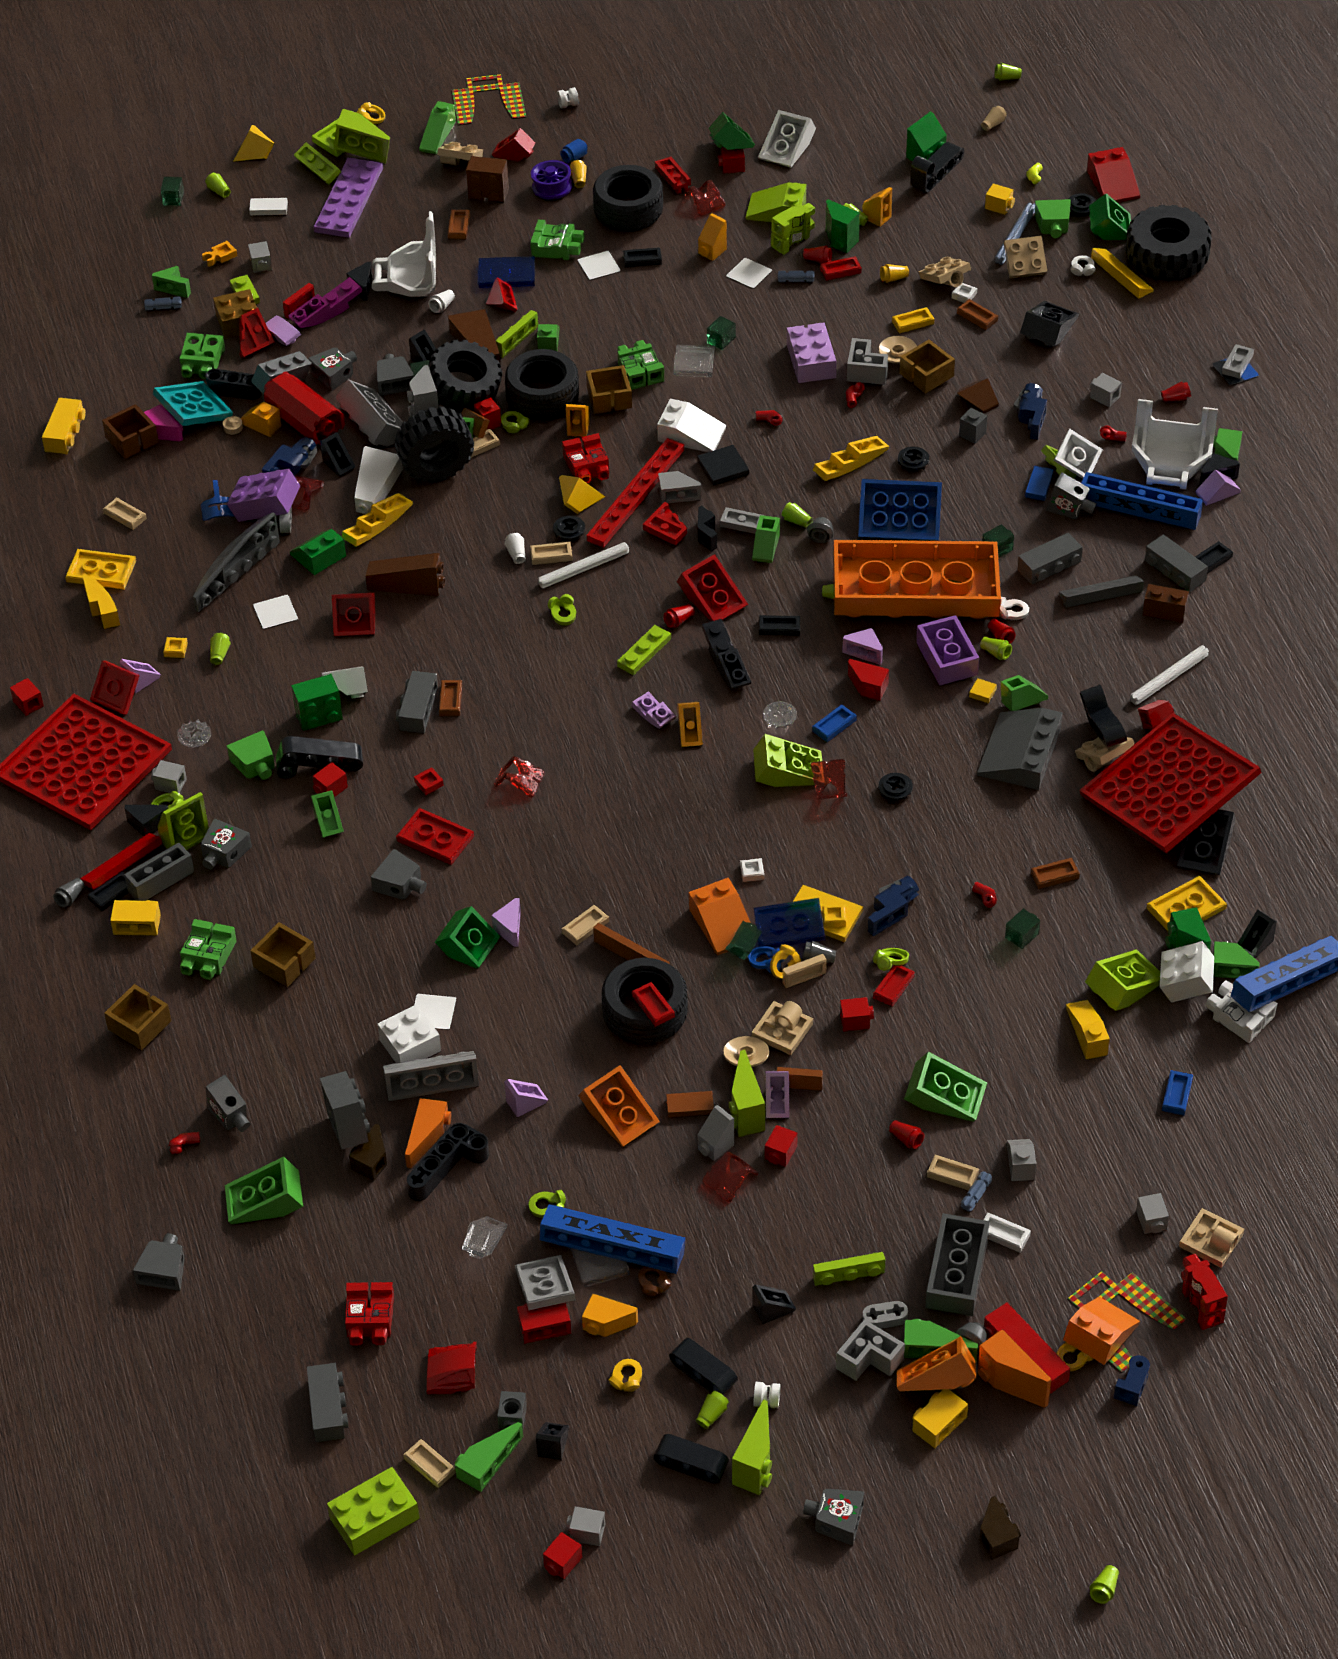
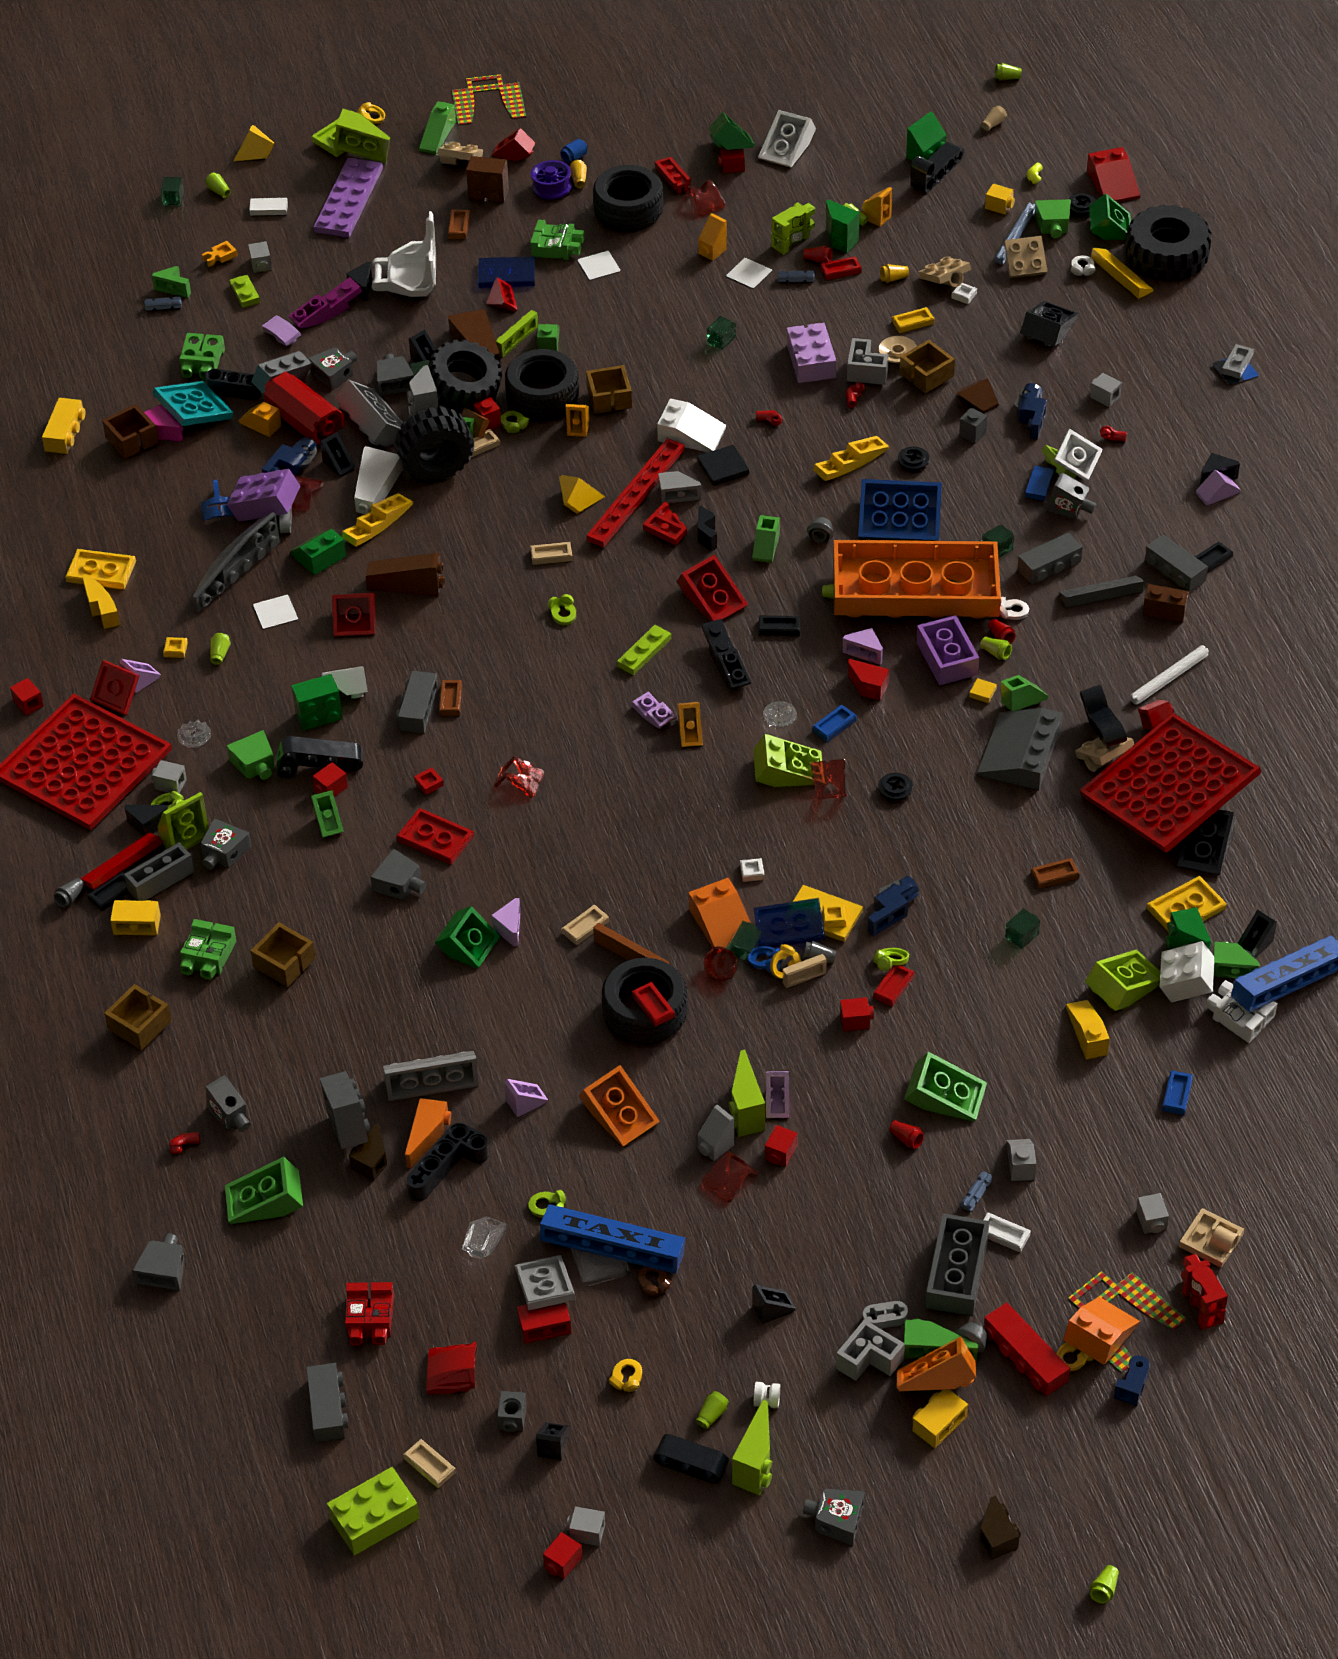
tan tile [103,497,147,530] -> none
pearl gold piece [213,289,257,339] -> none
tan tile [223,416,243,435] -> none
red wing [239,308,274,358] -> none
red tile [283,283,315,319] -> none
lime plate [294,142,341,185] -> none
white brick [377,1004,441,1063] -> none
white sticker [414,994,456,1029] -> none
white cone [428,290,455,313] -> none
bright green slope [455,1422,523,1492] -> none
white cone [505,533,526,564] -> none
white axle [538,542,629,588] -> none
black gear [553,516,585,541] -> none
white wheel [557,87,579,109] -> none
red hips [562,433,609,484] -> none
light orange slope [582,1294,638,1337] -> none
bright green hips [617,340,664,390] -> none
black tile [623,247,662,268] -> none
red cone [663,604,694,628] -> none
dark orange tile [666,1091,714,1117] -> none
black beam [669,1338,738,1395] -> none
clear tile [673,345,715,377] -> none
light grey plate [720,507,764,534] -> none
tan dish [724,1036,769,1067] -> none
lime slope [746,182,806,222] -> none
tan plate [752,1001,813,1055] -> none
dark orange tile [777,1067,823,1091] -> none
lime cone [781,502,813,528] -> none
lime plate [813,1252,885,1286] -> none
tan tile [927,1155,979,1191] -> none
dark orange tile [957,299,998,330] -> none
red arm [972,882,997,908] -> none
orange slope [978,1329,1051,1408] -> none
blue brick [1082,472,1203,530] -> none
white piece [1132,399,1218,490] -> none
red cone [1161,381,1191,402] -> none
bright green slope [1213,428,1243,461] -> none
none -> clear red hair [703,946,737,981]

